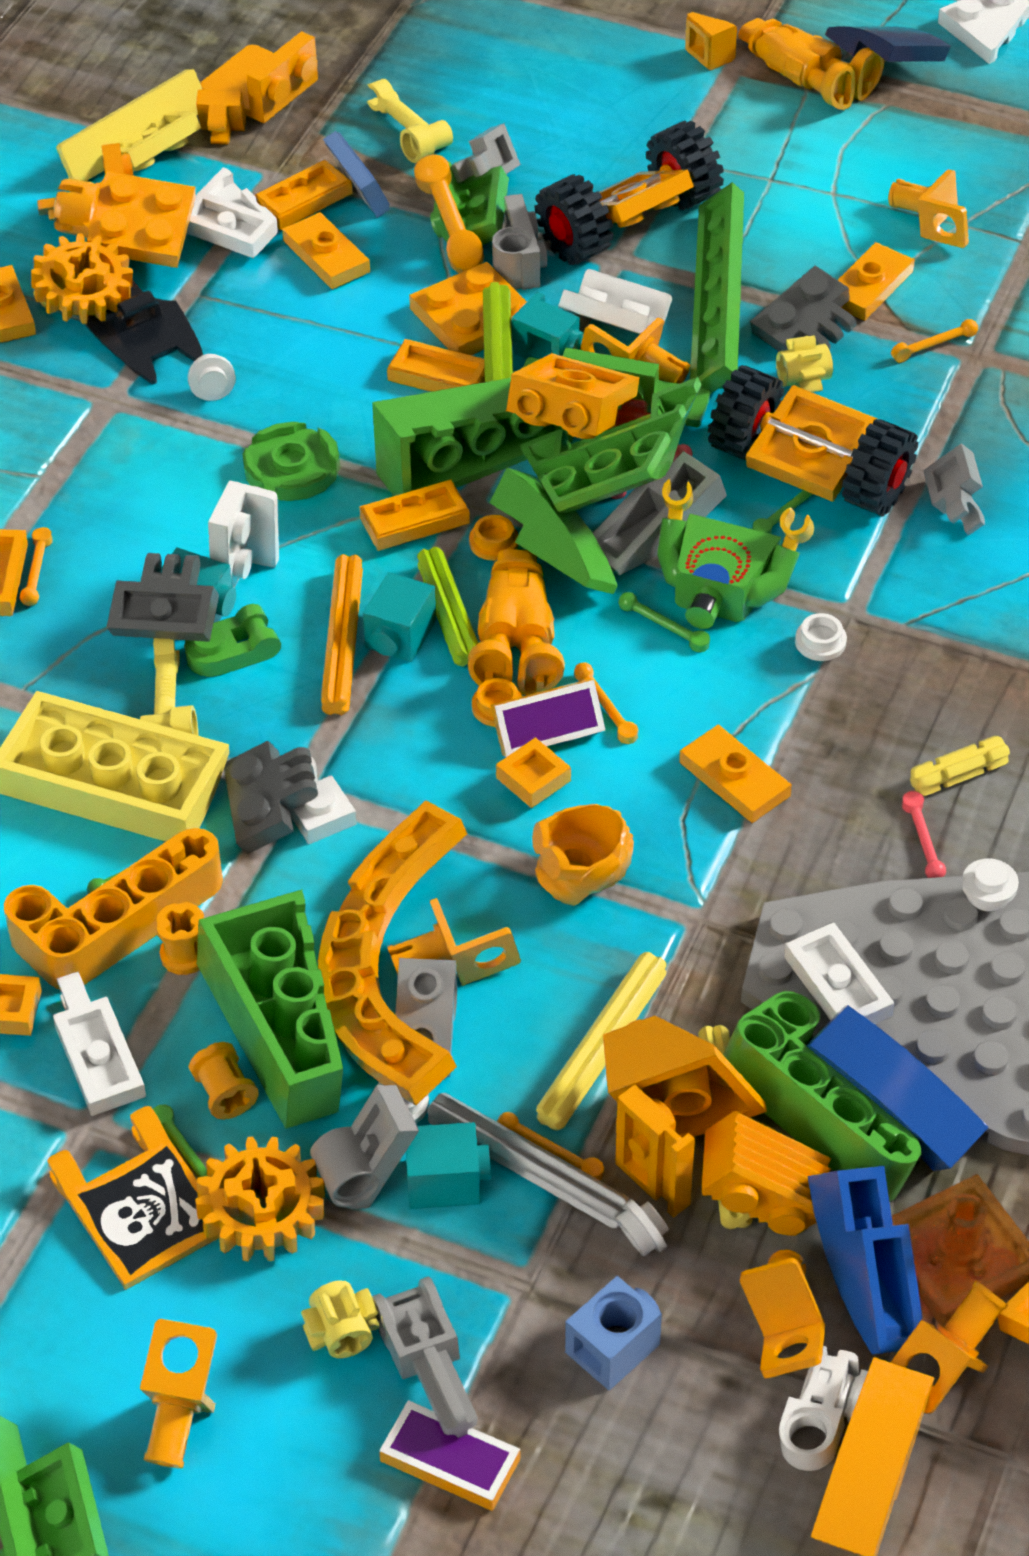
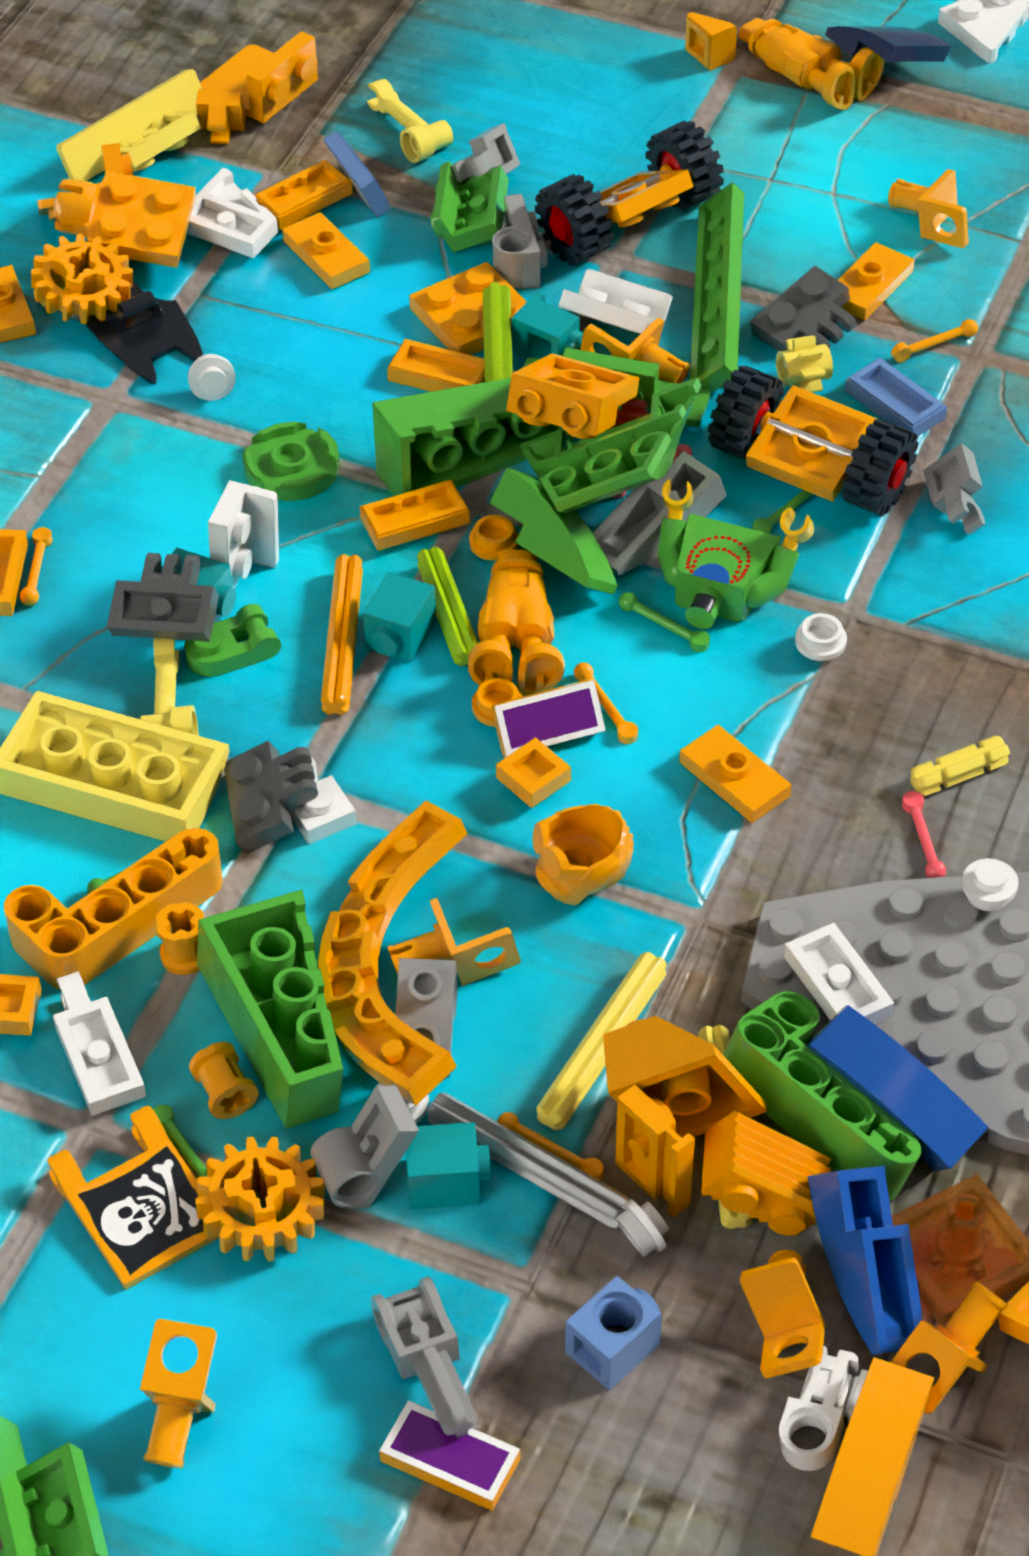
light yellow gear [301,1281,380,1359] -> none
light orange bar [414,154,484,273] -> none
none -> medium blue tile [845,358,947,436]

